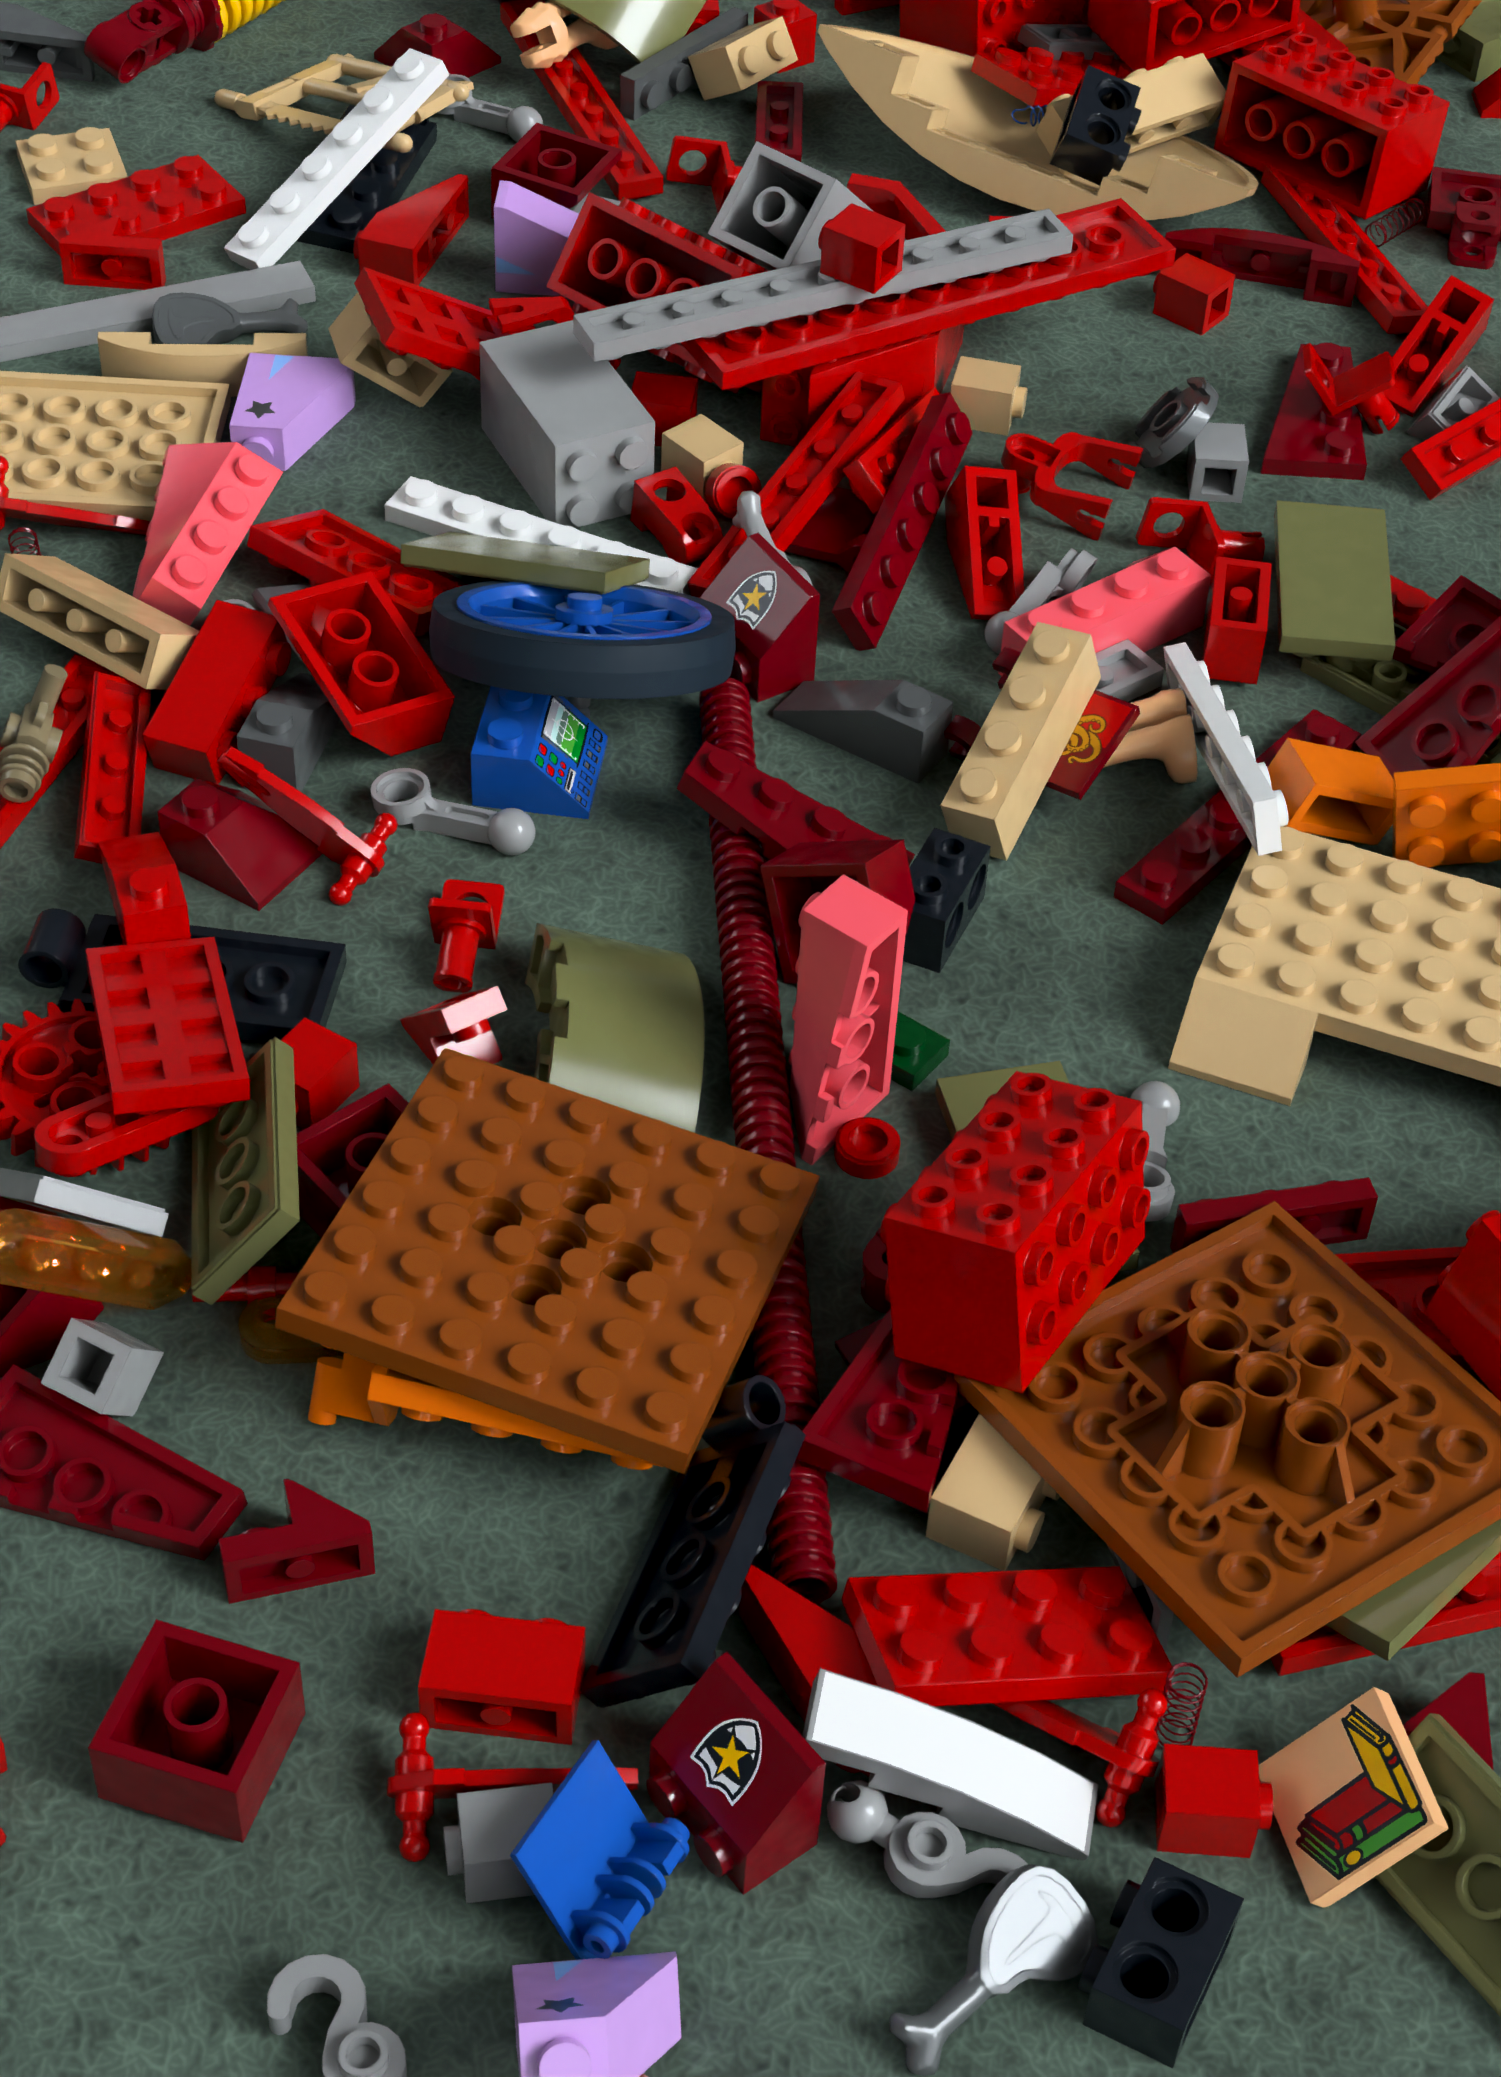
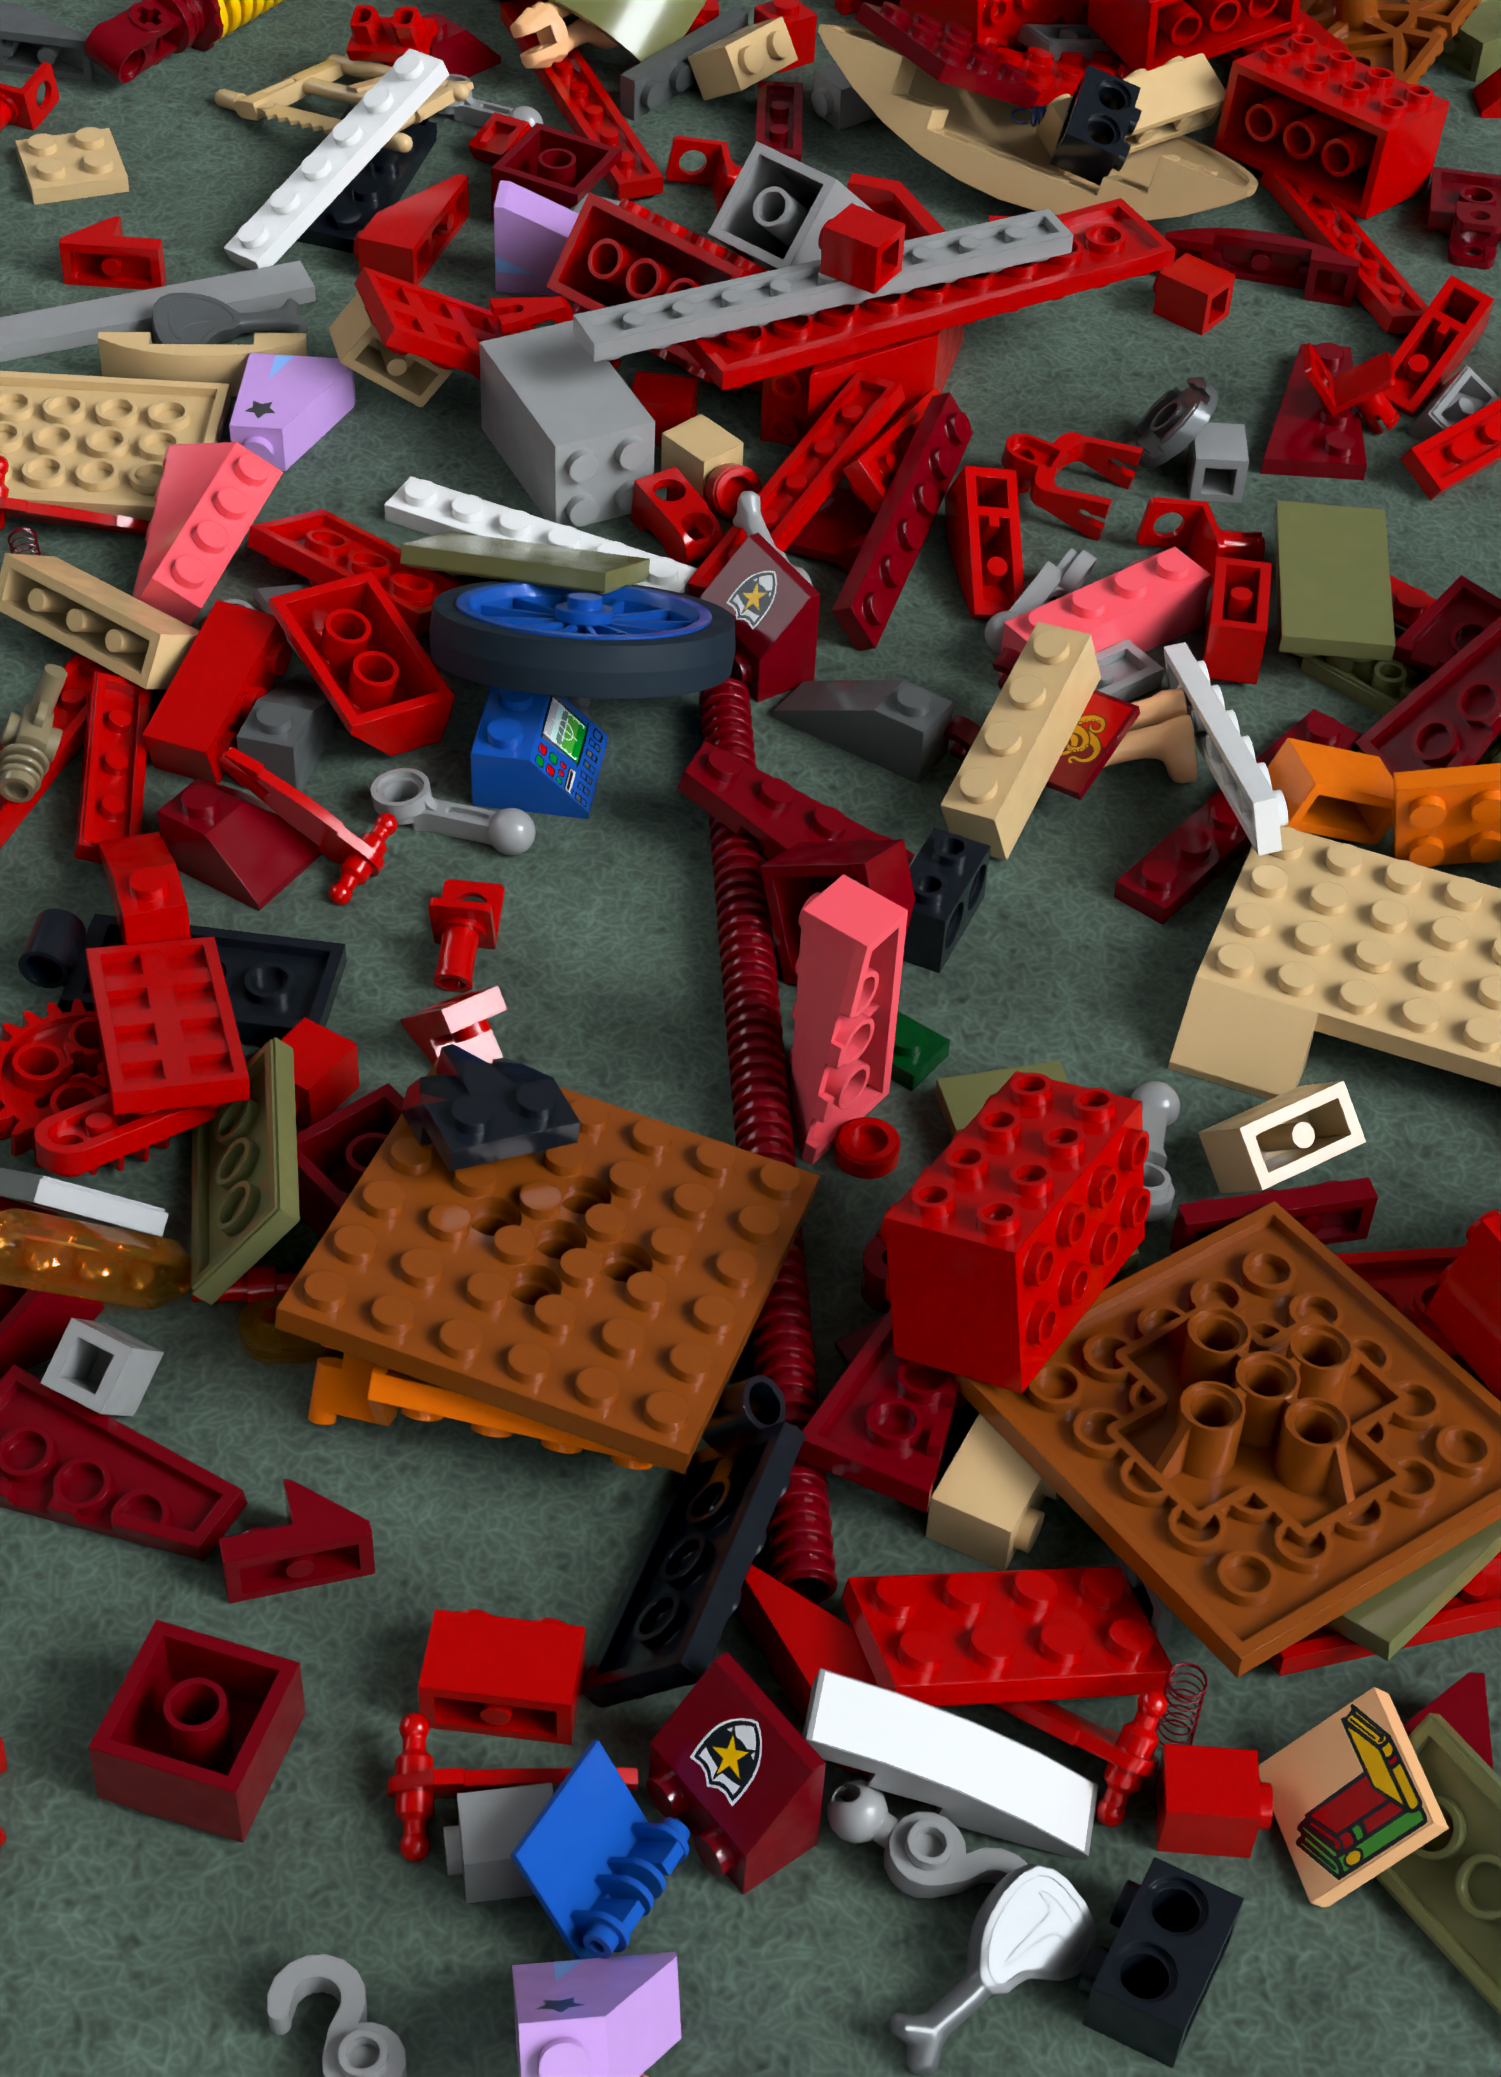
red plate [26,155,246,256] -> none
olive panel [525,923,704,1133] -> none
tan brick [951,356,1028,436] -> none
dark red piece [1365,198,1427,247] -> none
none -> red hips [346,5,439,67]
none -> black plate [401,1043,581,1172]
none -> red plate [467,112,531,165]
none -> light grey brick [811,63,878,130]
none -> dark red plate [855,1,1041,110]
none -> tan brick [1198,1081,1366,1193]

